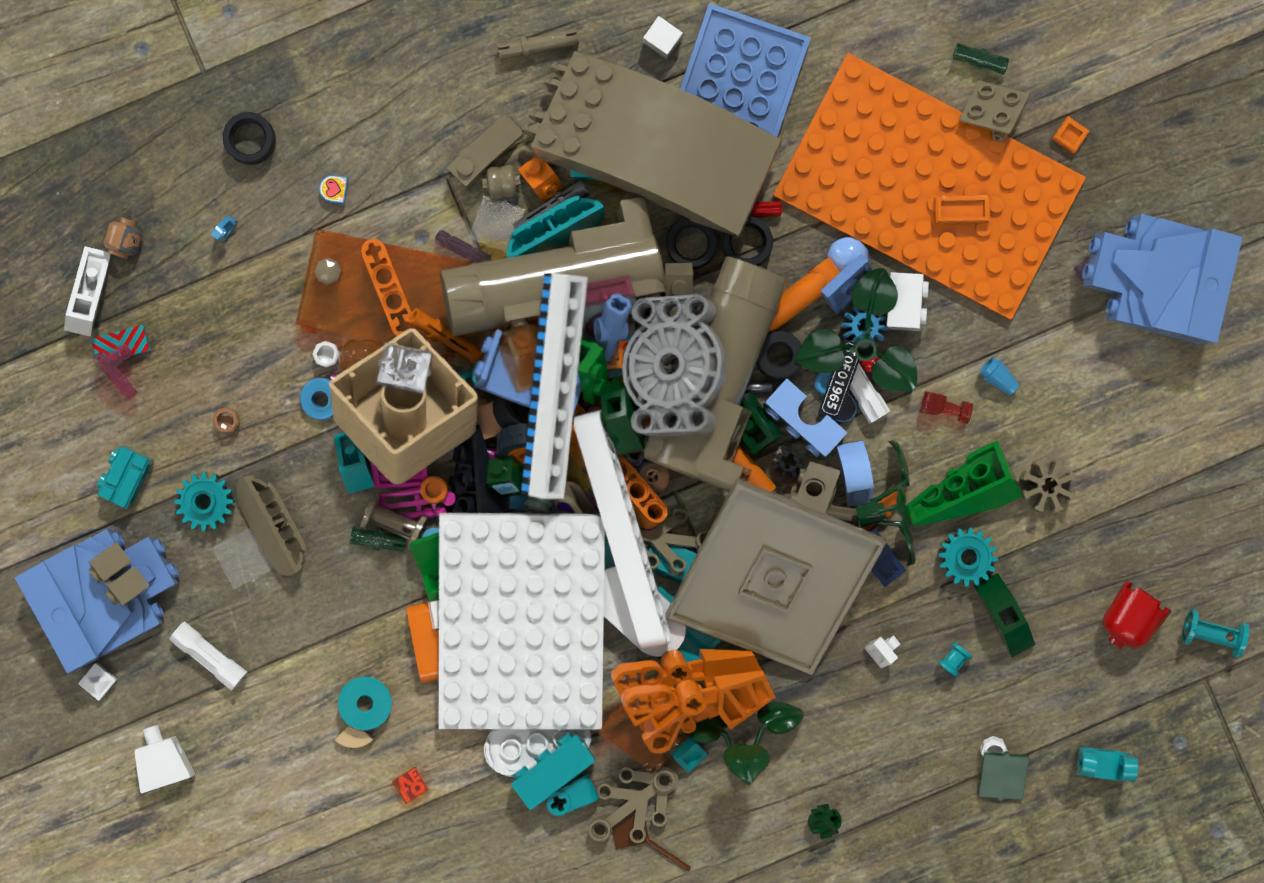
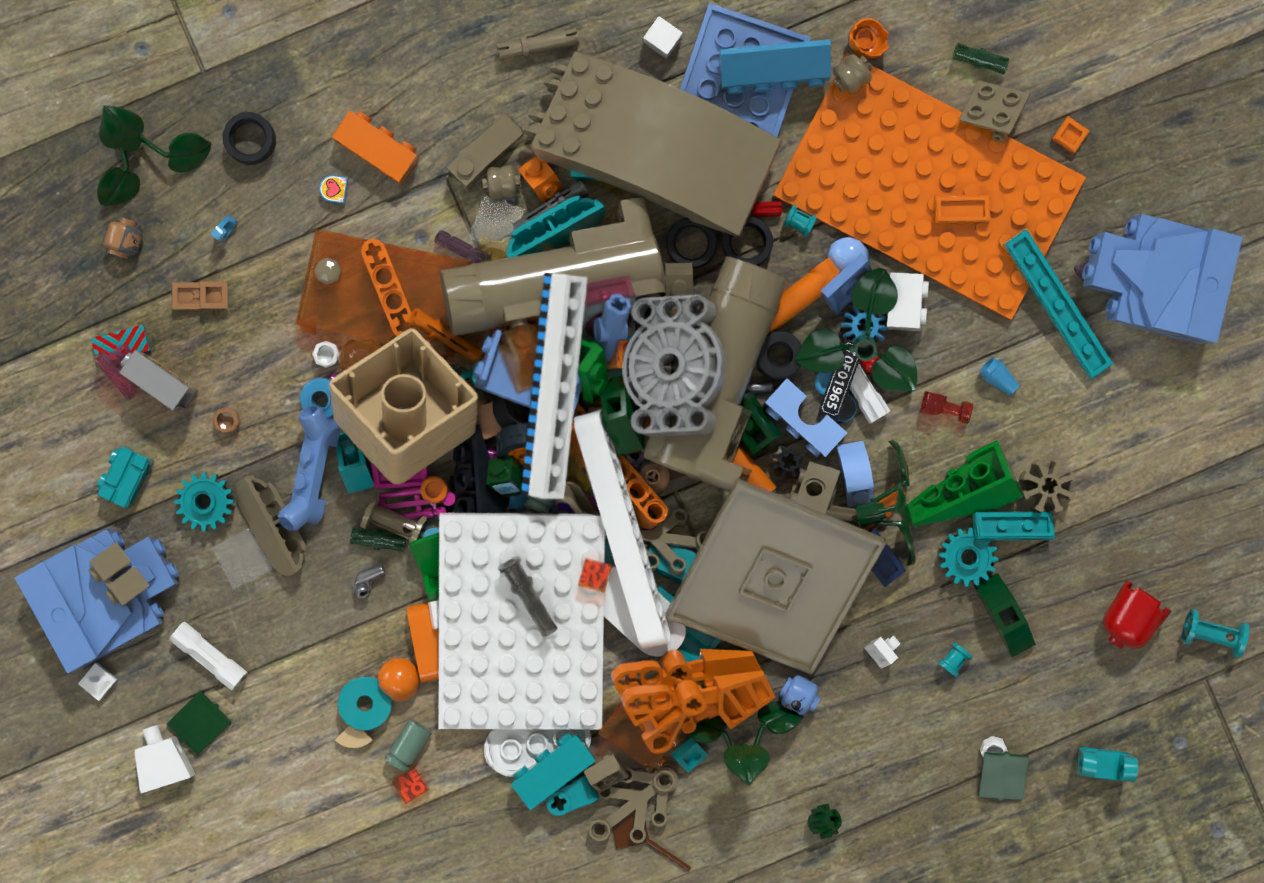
white slope [64,246,111,337] -> none
clear piece [376,343,432,393] -> none
none -> dark green plant [97,106,211,206]
none -> light grey brick [119,350,198,412]
none -> dark green piece [167,690,232,755]
none -> medium nougat slope [172,281,228,310]
none -> medium blue plate [278,406,340,531]
none -> orange brick [332,110,419,185]
none -> flat silver arm [353,563,386,600]
none -> orange hair [378,658,420,701]
none -> sand green piece [384,719,432,772]
none -> clear smoke pin [498,556,558,637]
none -> clear orange tile [578,558,612,592]
none -> dark tan piece [584,754,629,793]
none -> dark azure slope [719,39,831,95]
none -> medium blue head [779,675,821,716]
none -> teal bush [782,204,817,237]
none -> dark tan piece [832,54,873,94]
none -> orange hair [848,18,889,59]
none -> teal tile [972,512,1055,541]
none -> teal tile [1002,229,1113,379]

